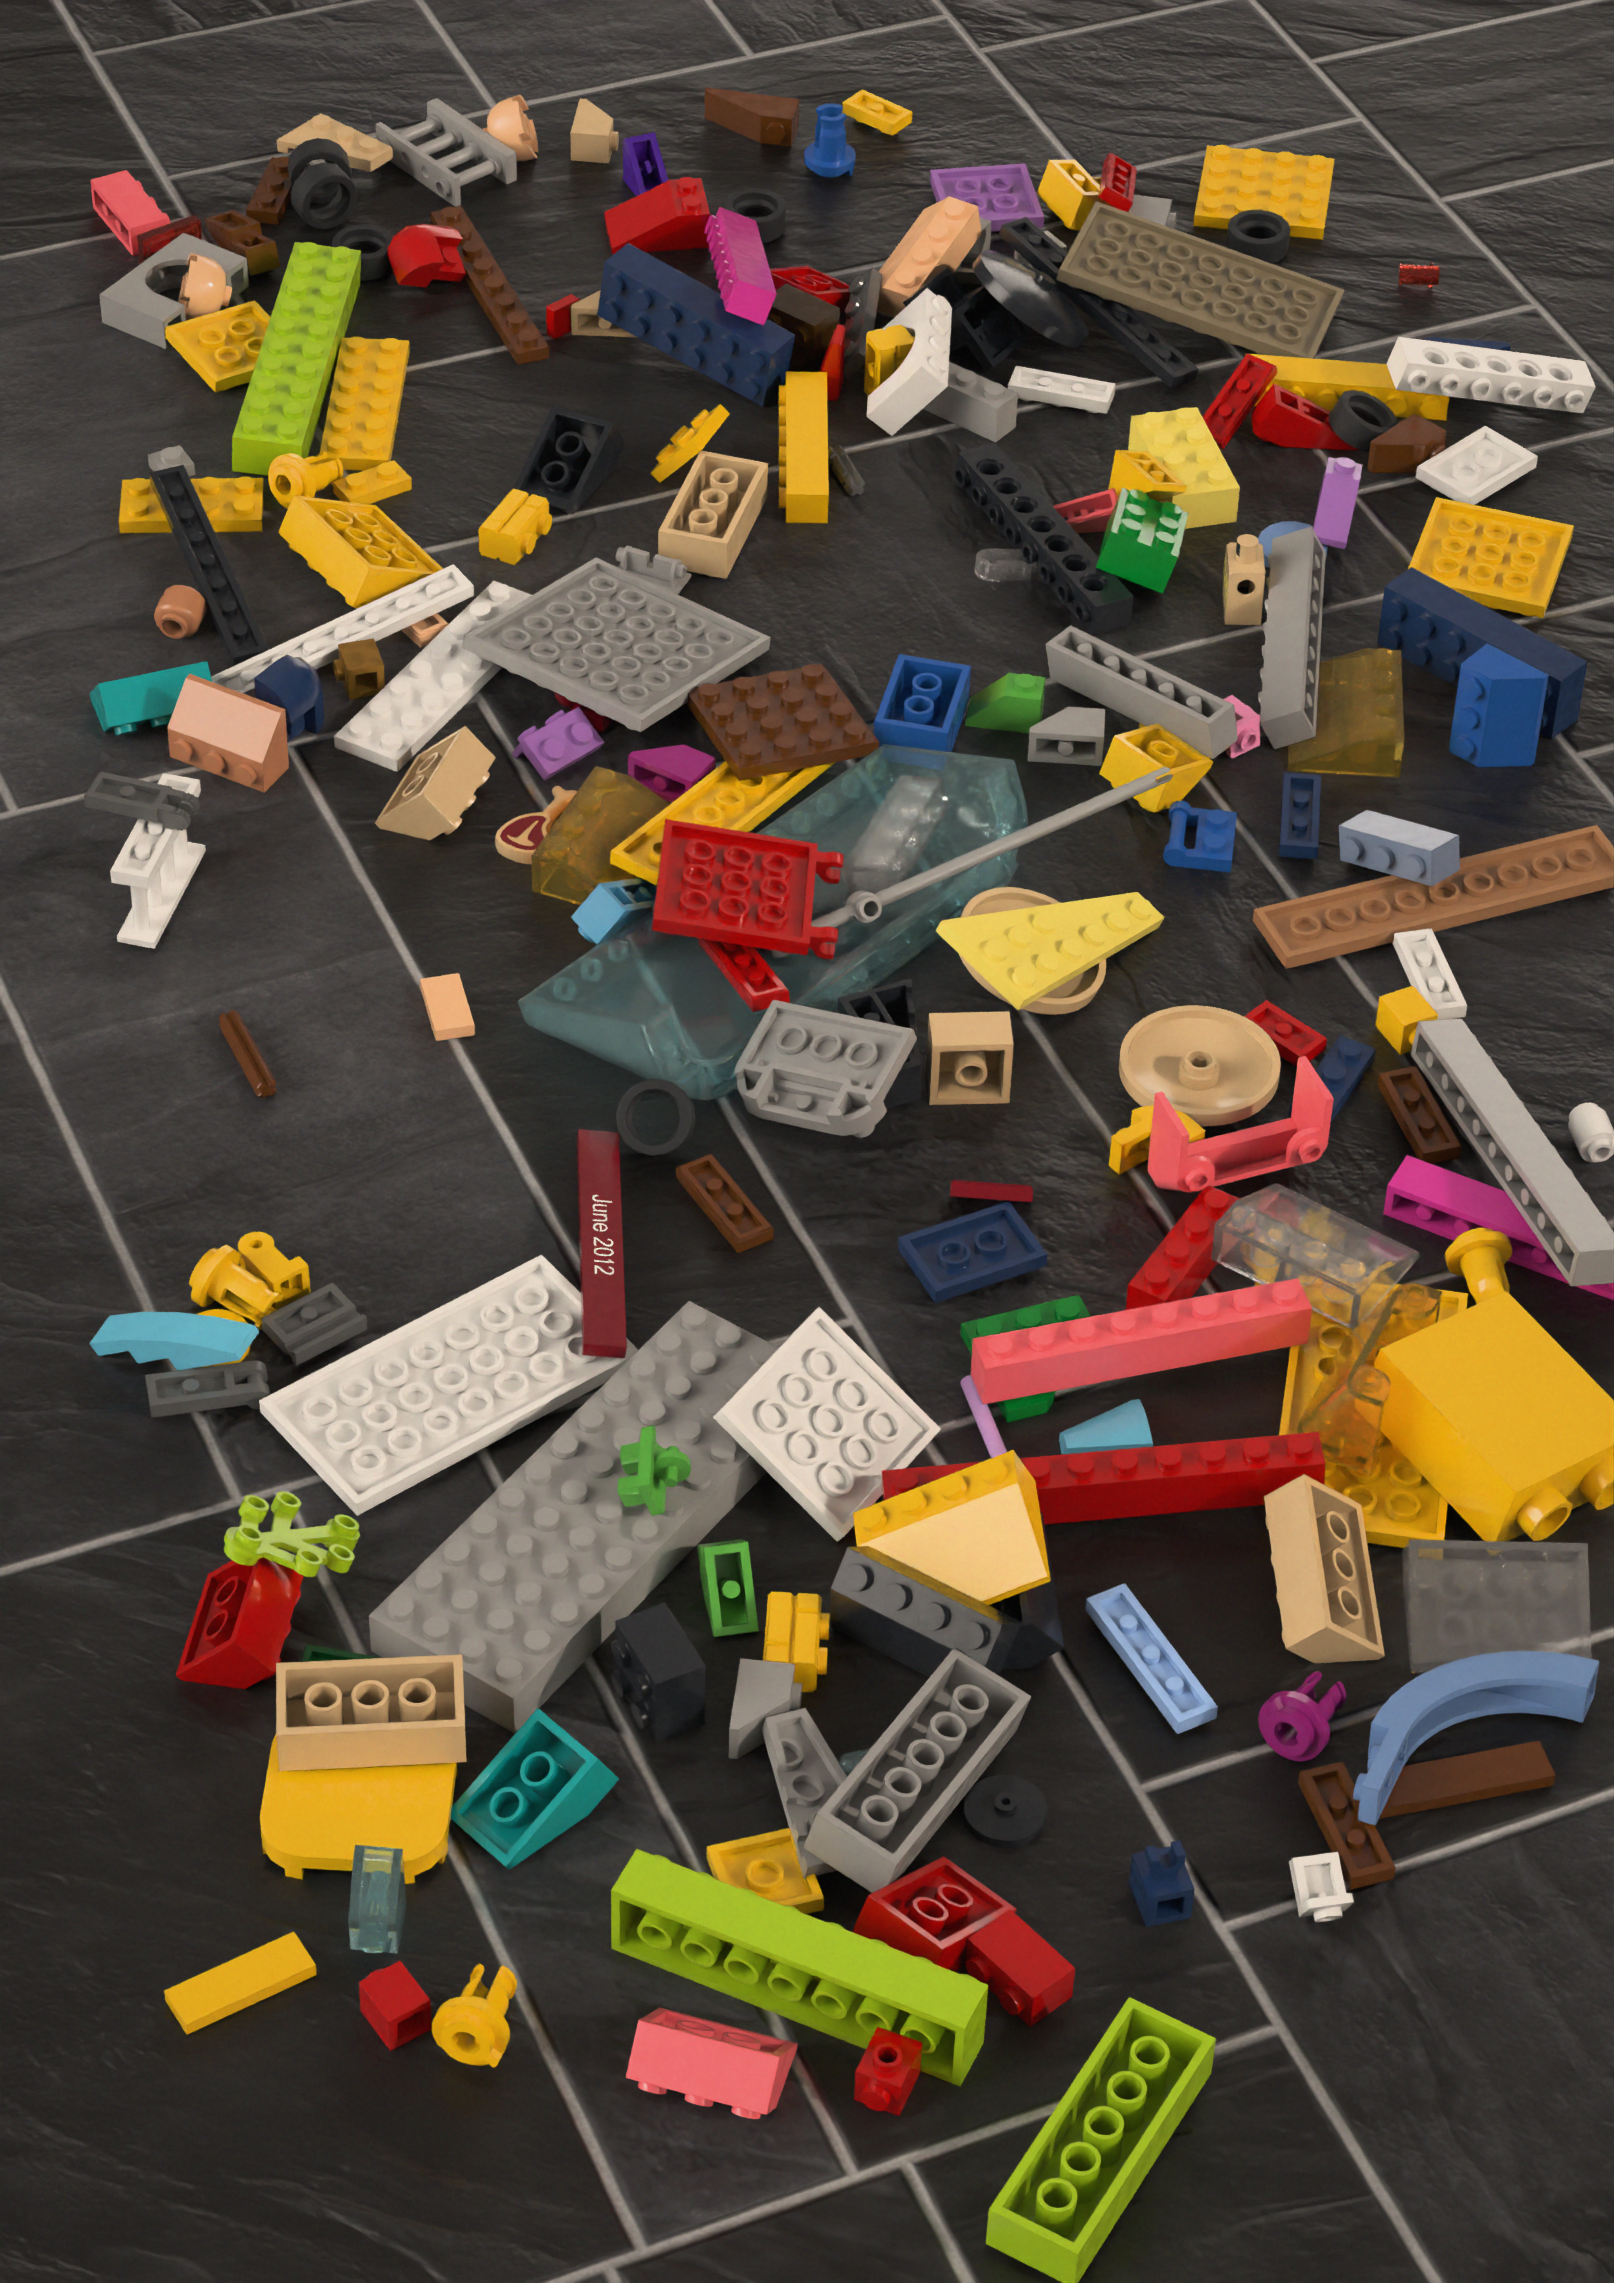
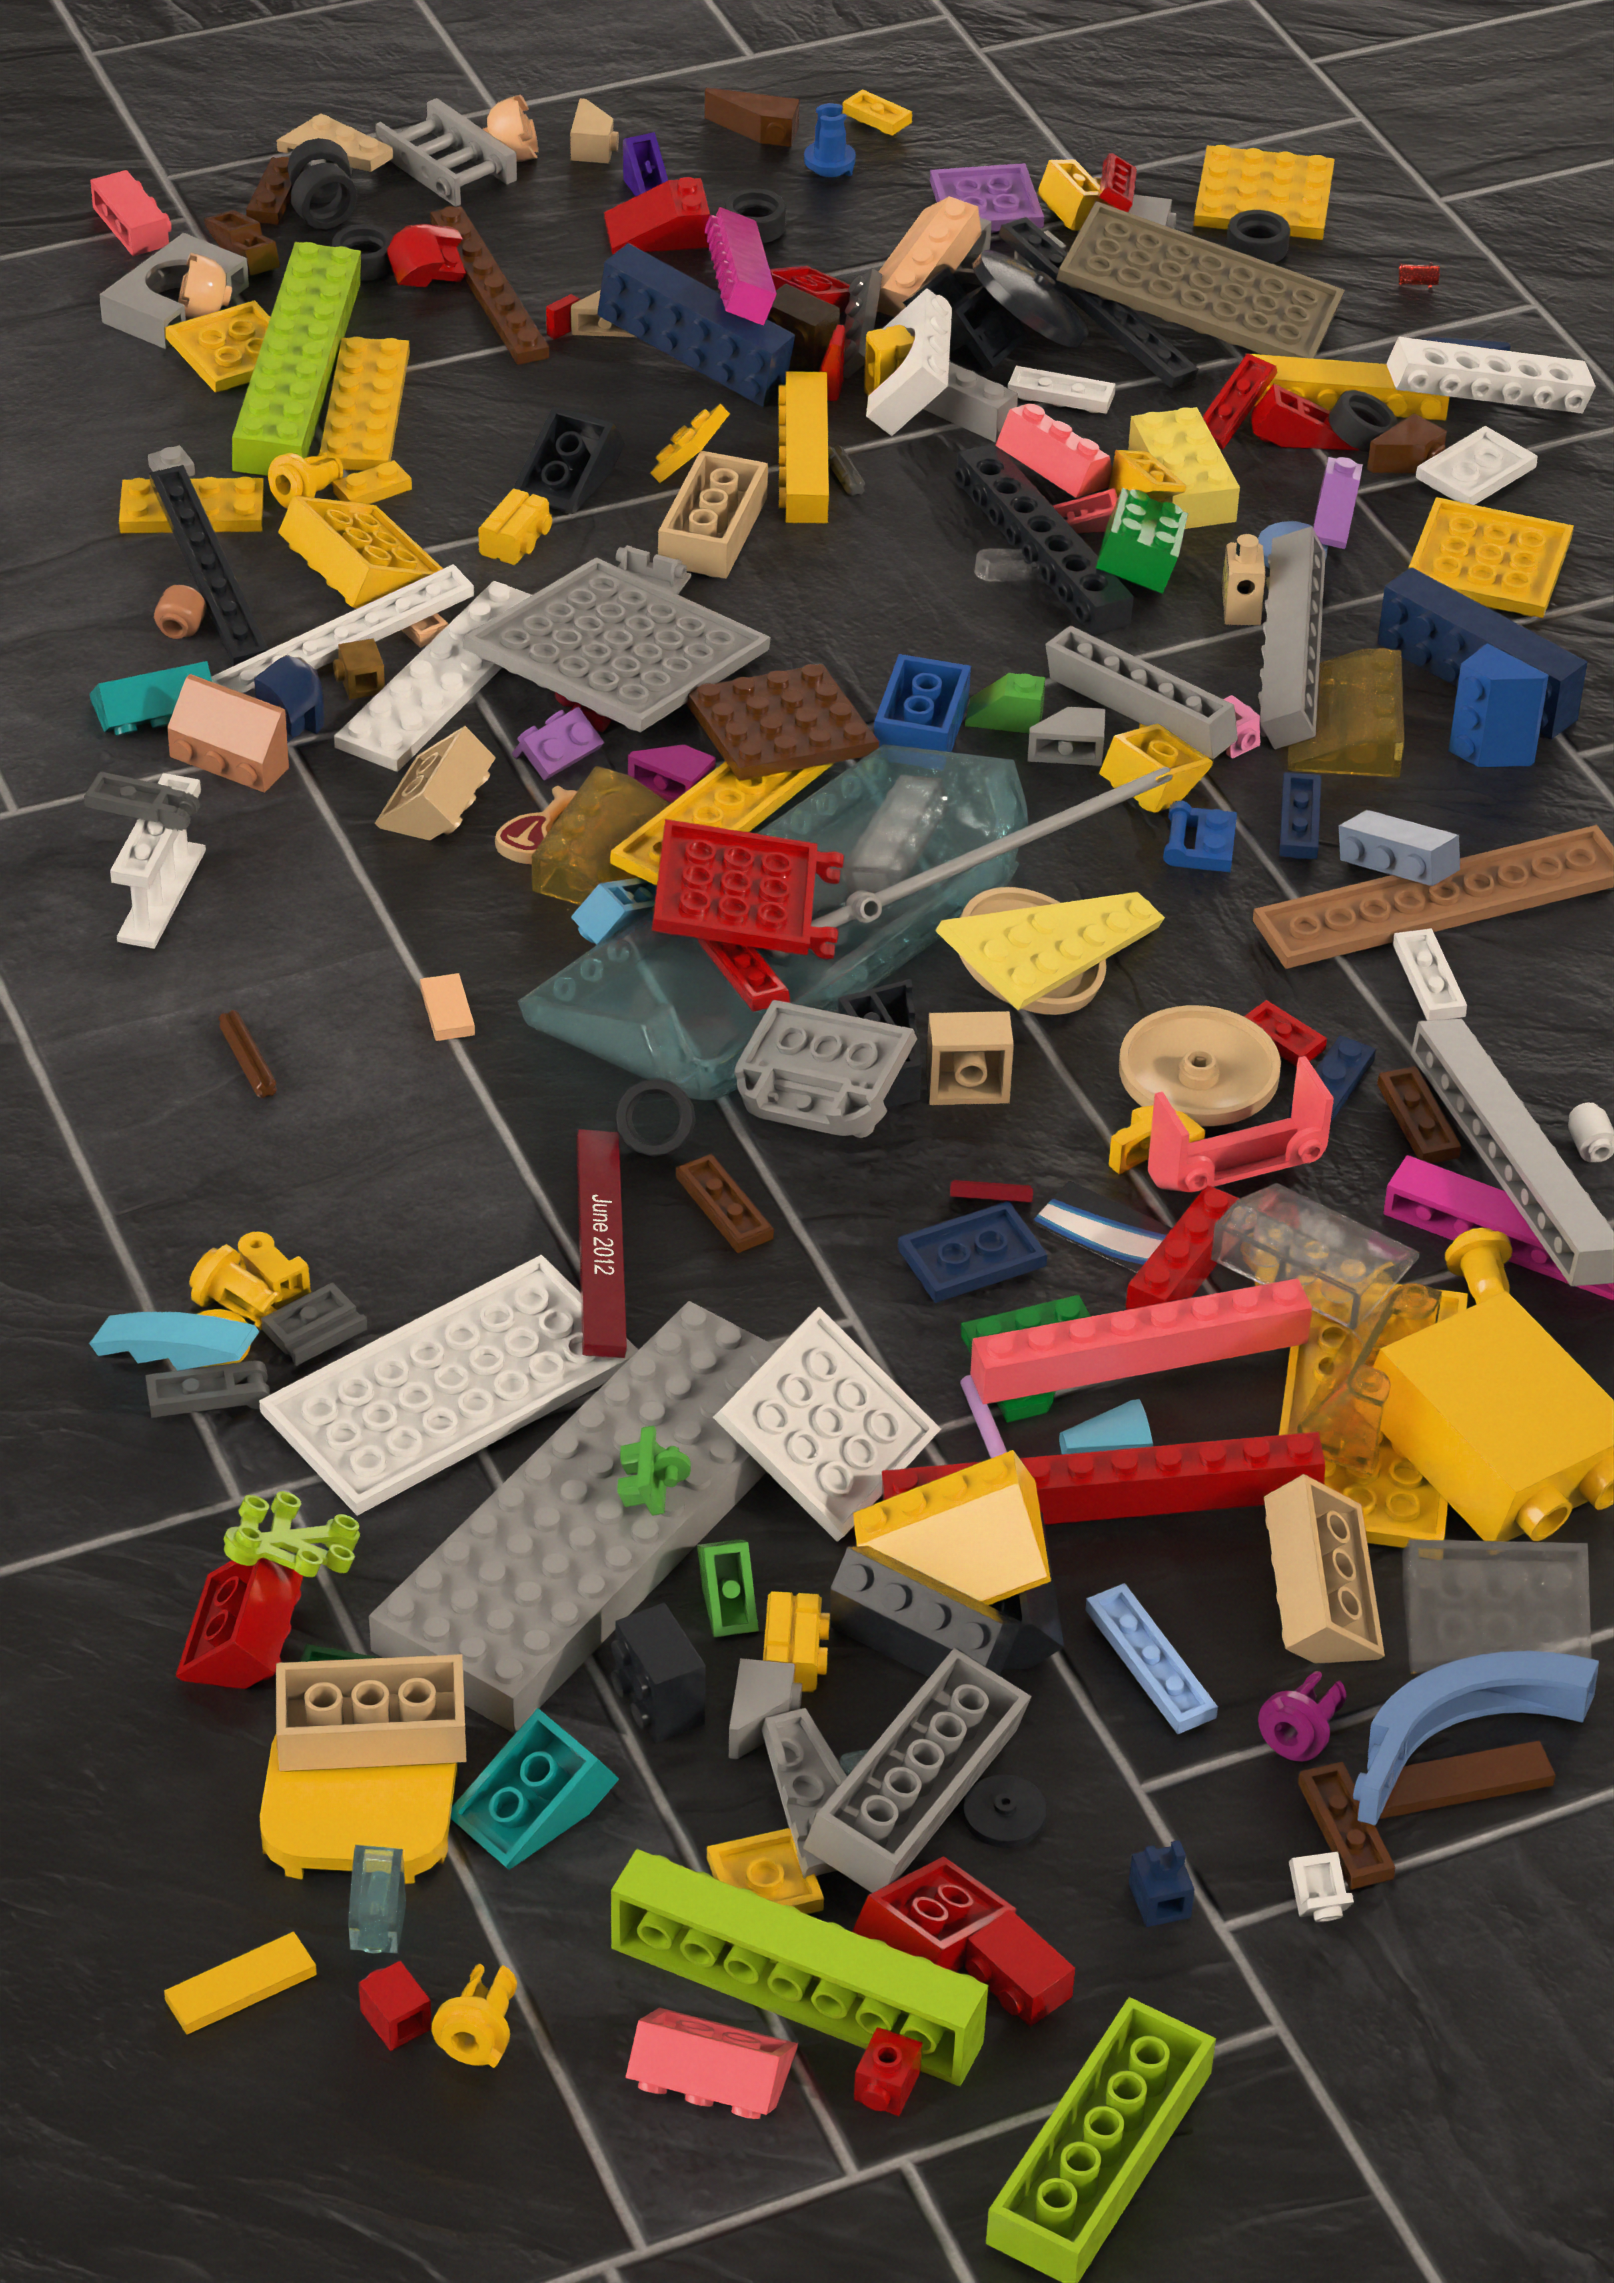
clear red tile [137,215,202,264] -> none
yellow brick [1375,986,1438,1055] -> none
none -> coral slope [995,404,1112,498]
none -> sticker [1032,1181,1172,1272]

